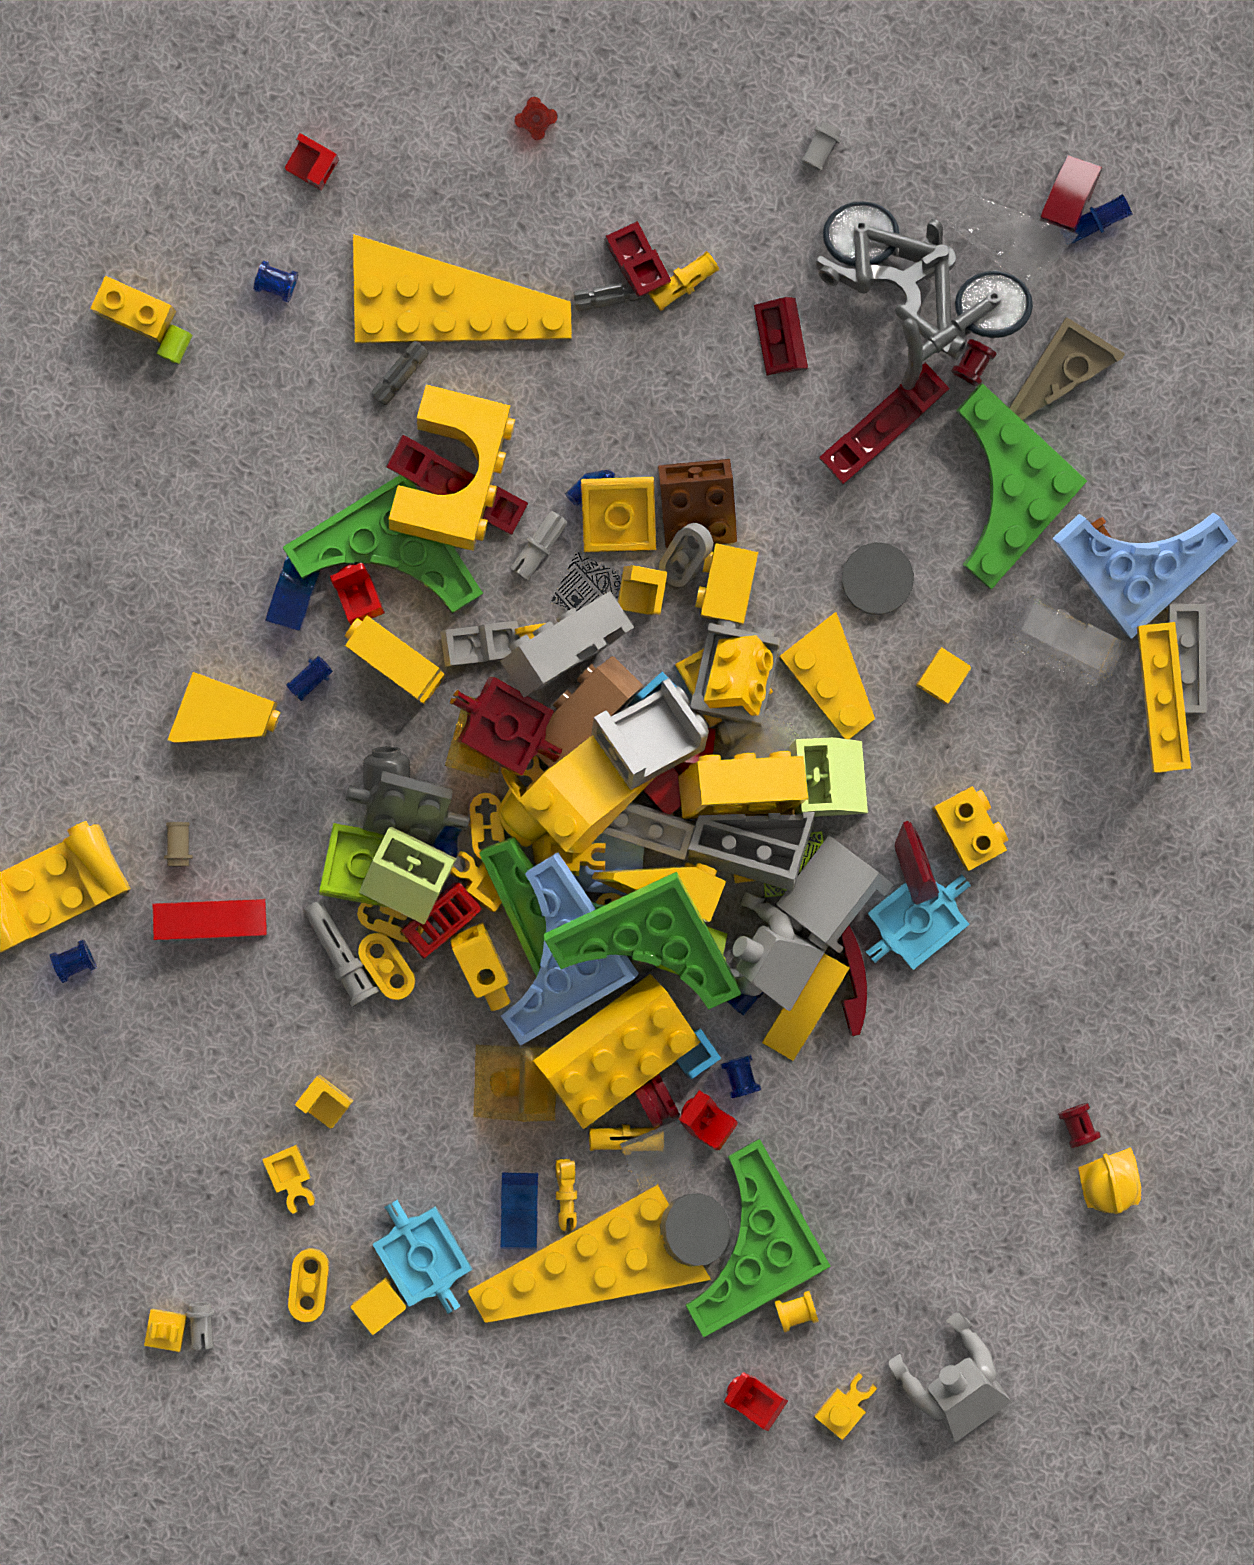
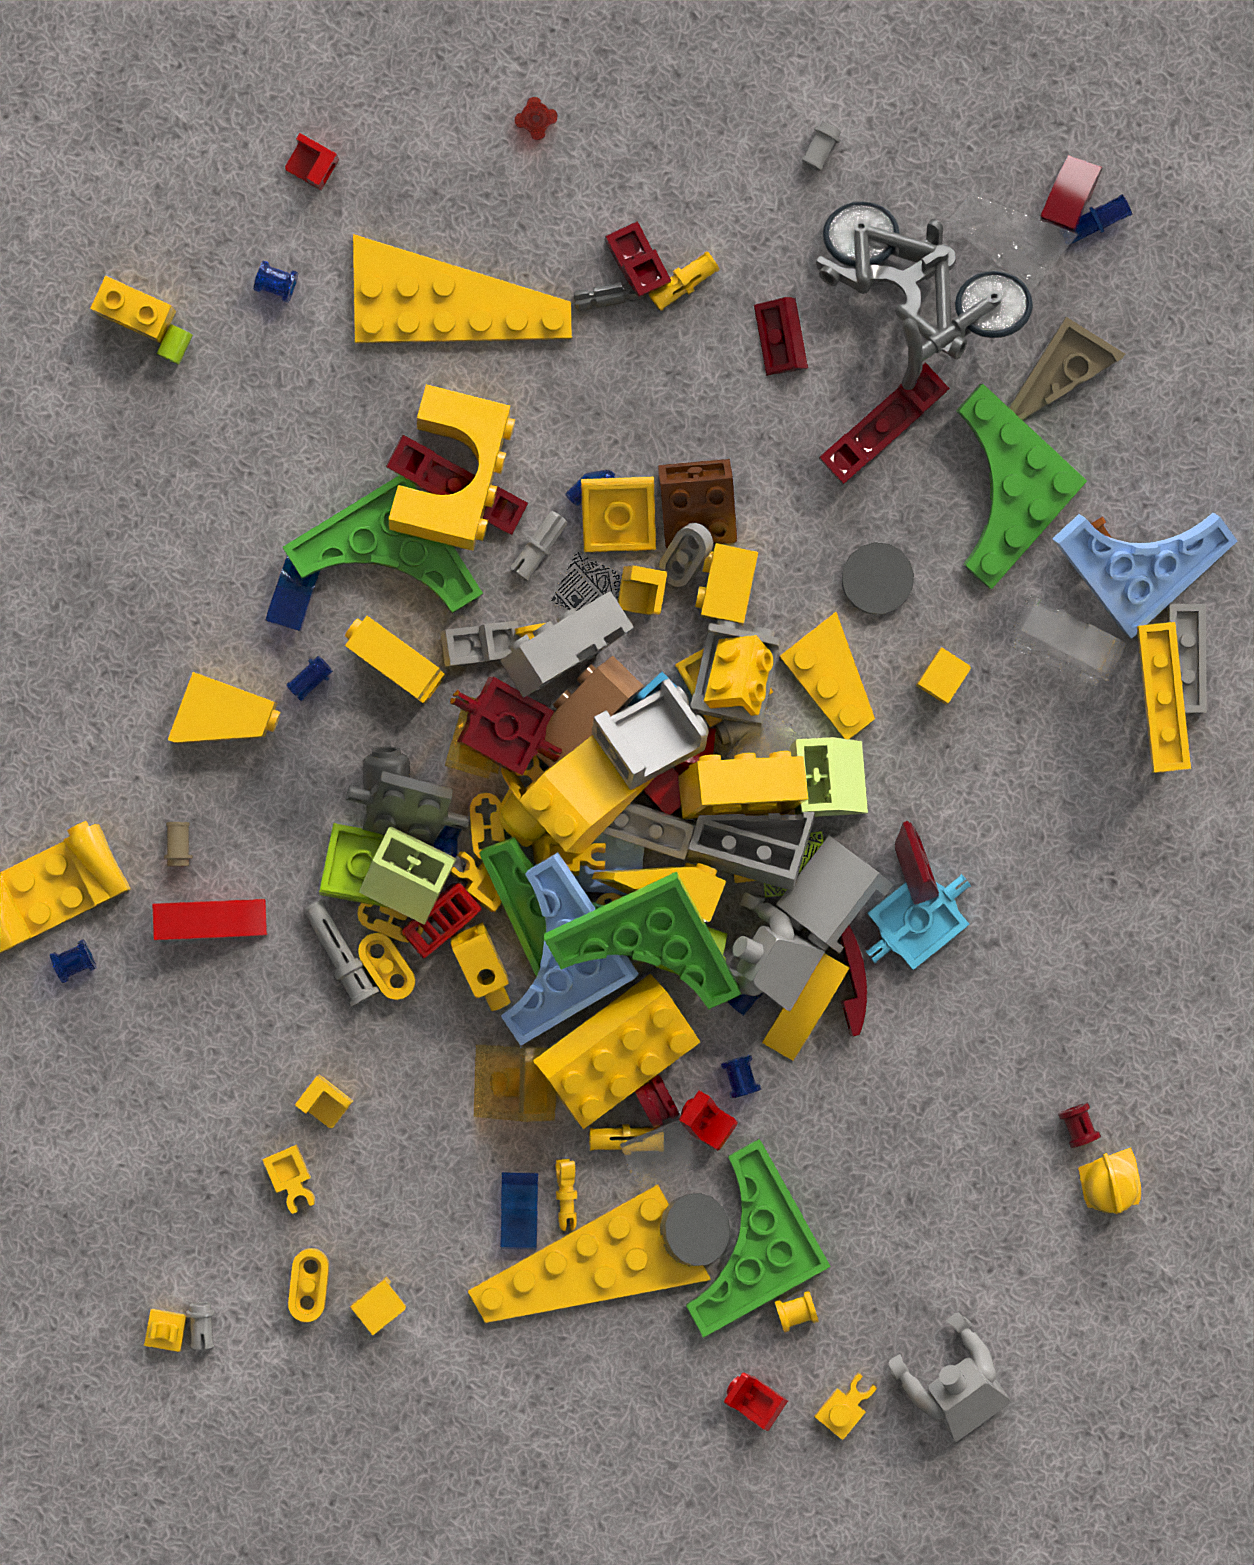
red bracket [330,563,385,625] -> none
dark grey axle [371,341,428,405] -> none
medium azure plate [372,1199,473,1314] -> none
dark azure panel [676,1028,721,1079] -> none
yellow brick [932,786,1009,871] -> none
dark red bush [951,339,997,386] -> none

